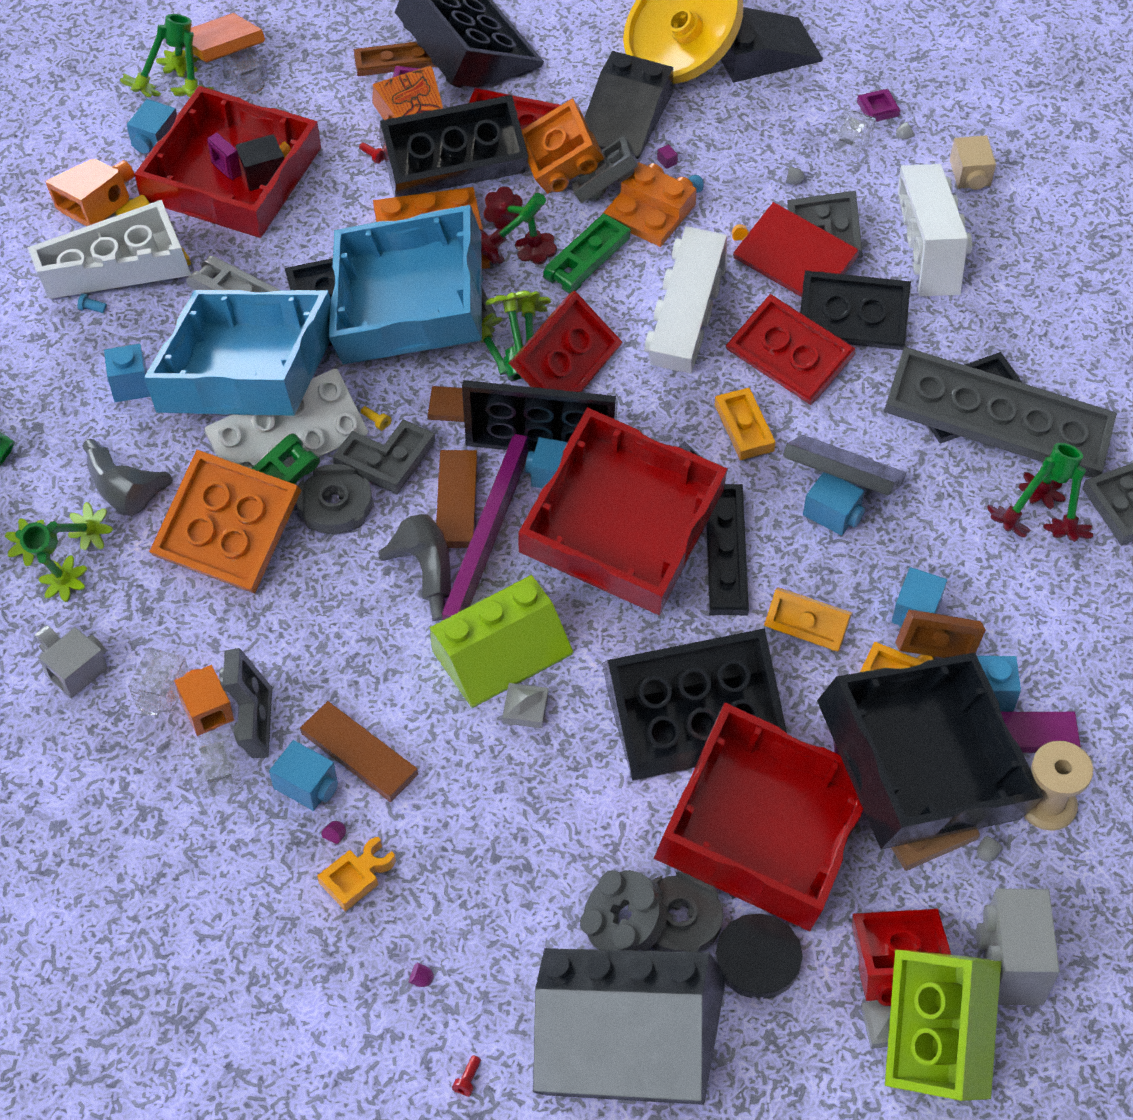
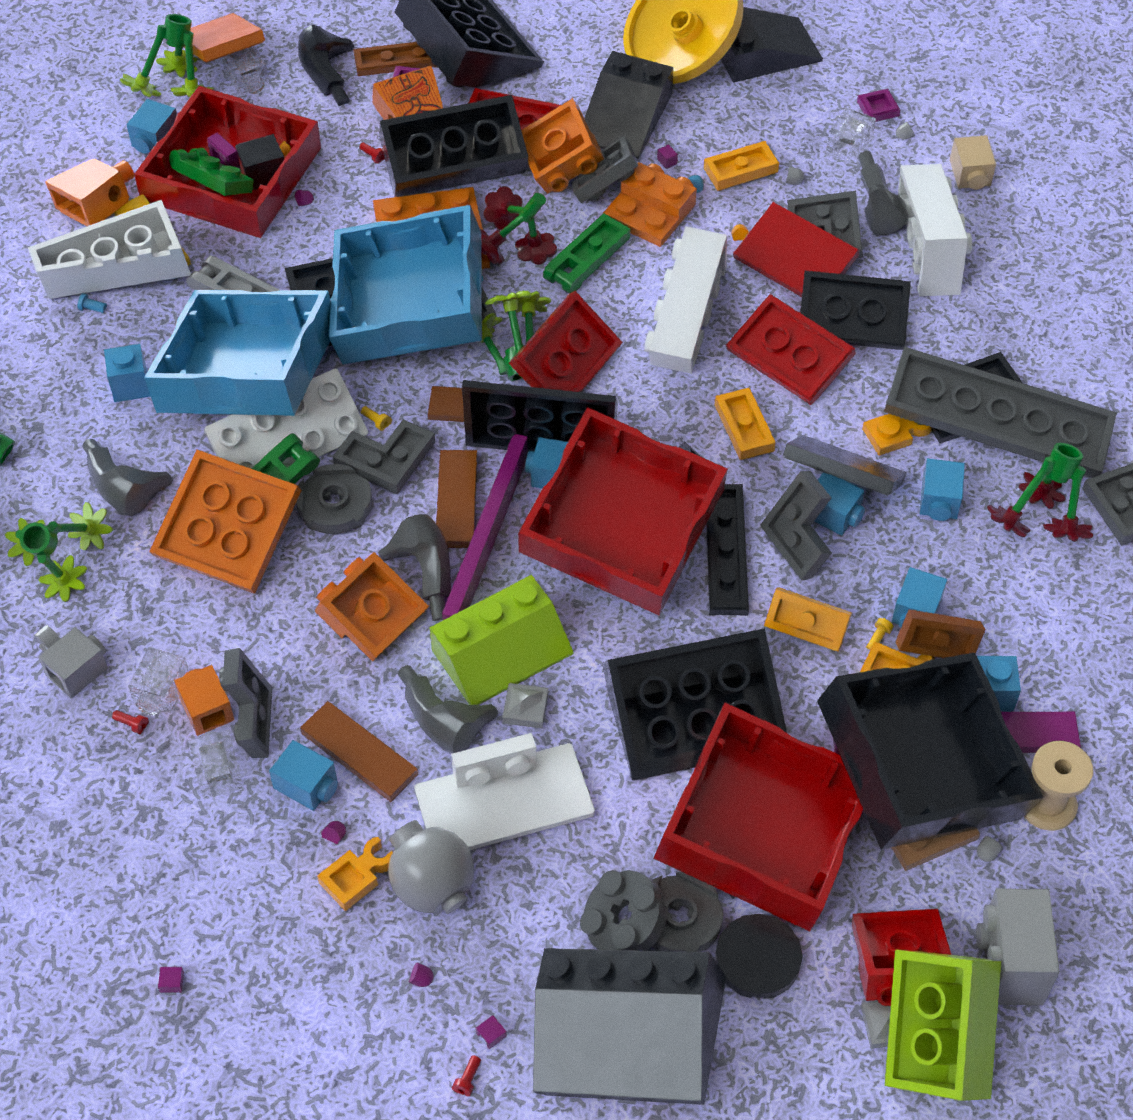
none -> red piece [112,710,149,735]
none -> magenta piece [158,967,184,993]
none -> green plate [169,148,254,196]
none -> magenta piece [294,190,314,206]
none -> black animal [298,25,354,106]
none -> orange plate [315,552,429,662]
none -> light grey brick [388,820,474,914]
none -> dark grey animal [398,665,498,753]
none -> white bracket [414,733,595,850]
none -> magenta piece [475,1015,507,1049]
none -> light orange plate [703,141,779,191]
none -> dark grey plate [760,471,832,580]
none -> dark grey animal [858,151,908,235]
none -> light orange plate [862,414,932,456]
none -> yellow piece [866,618,894,650]
none -> dark azure brick [919,458,965,521]

